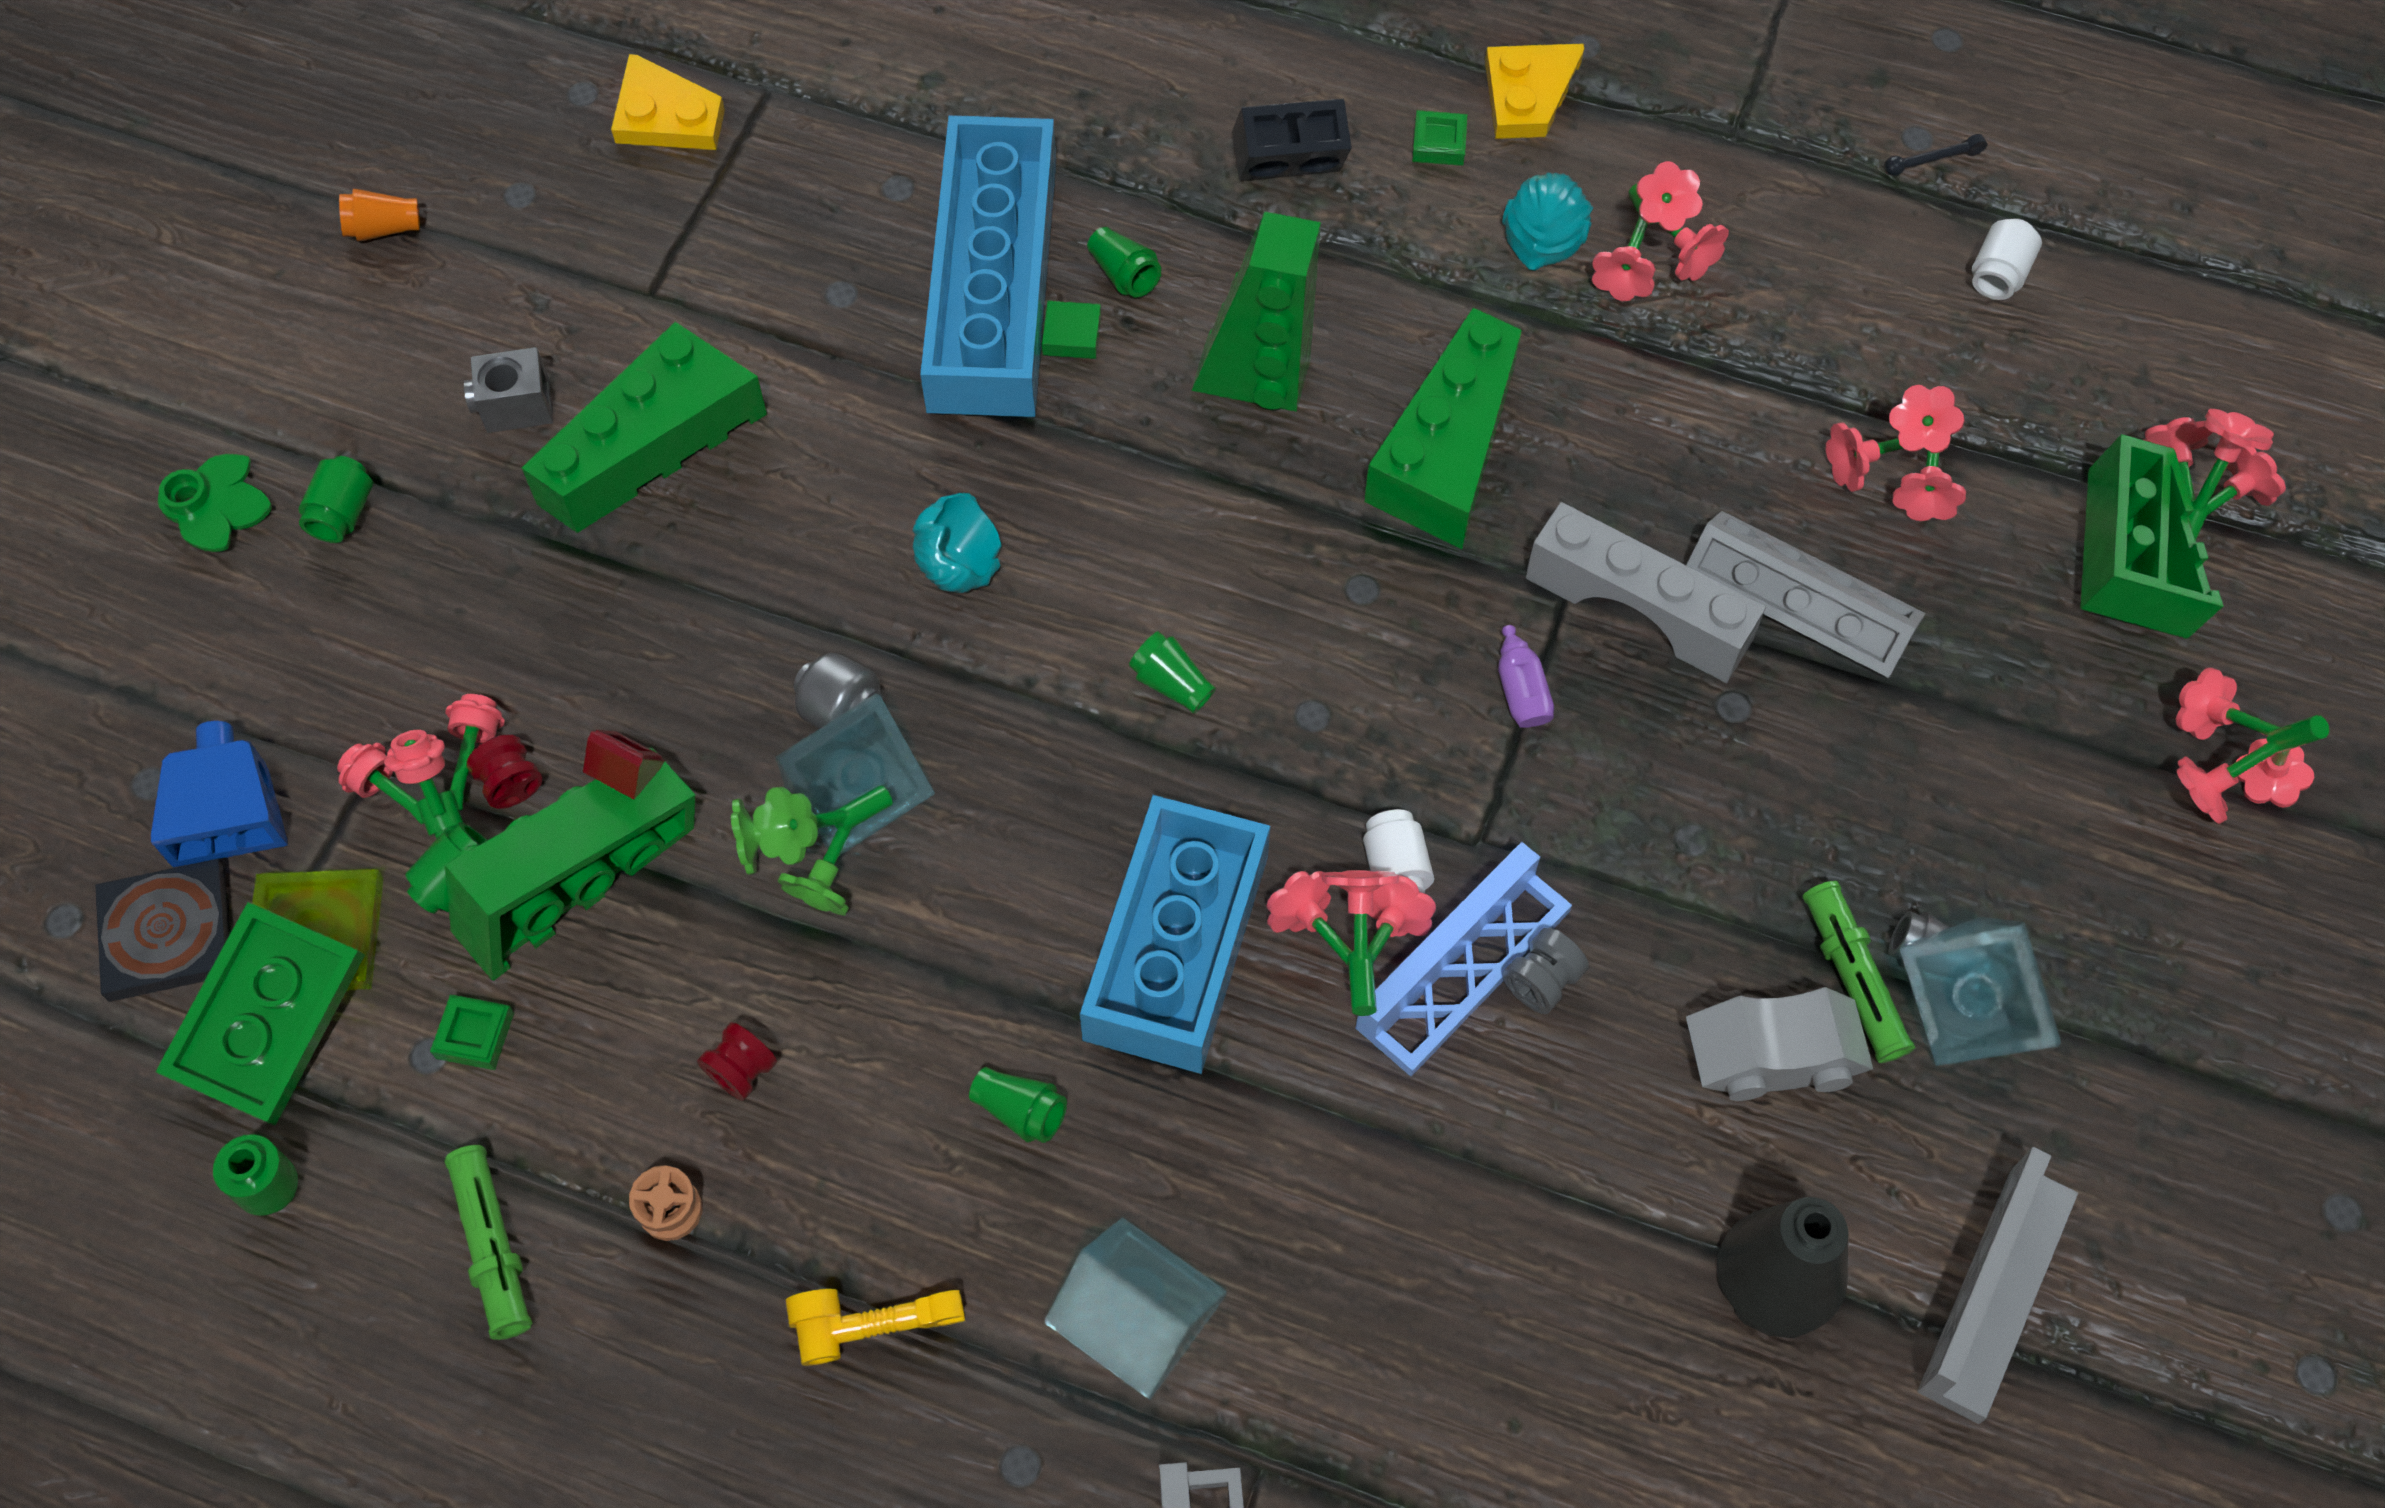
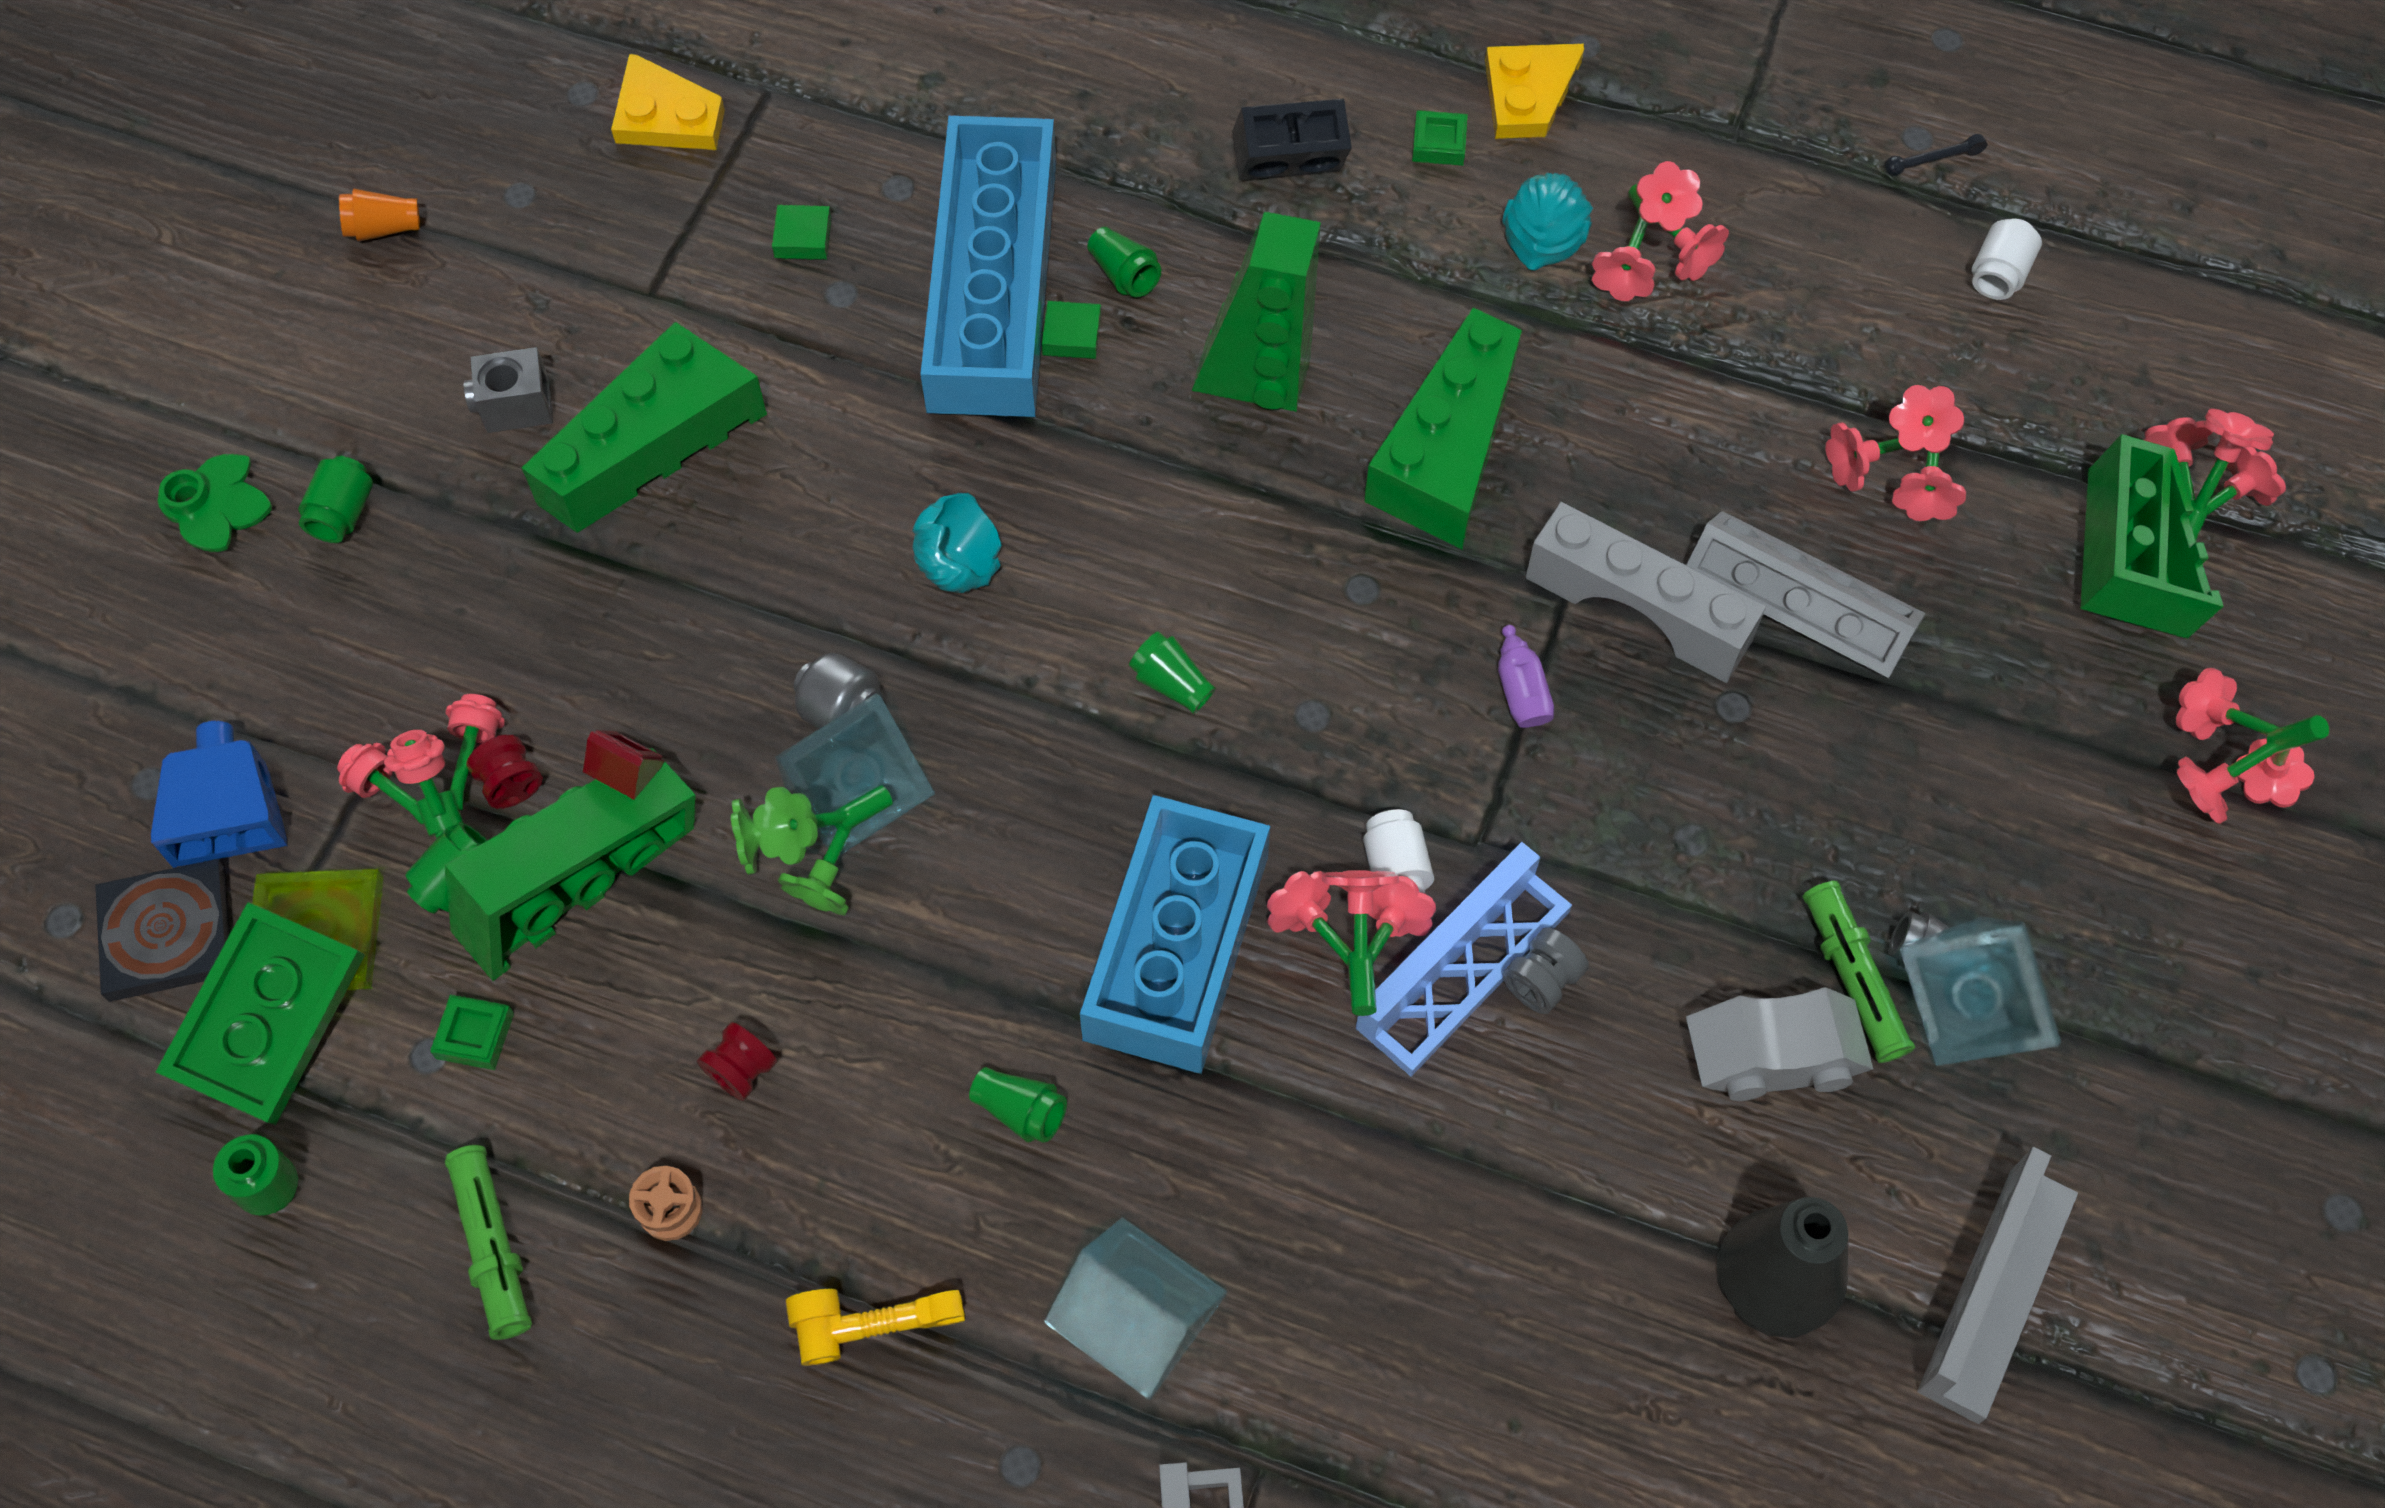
none -> green tile [772,205,832,259]

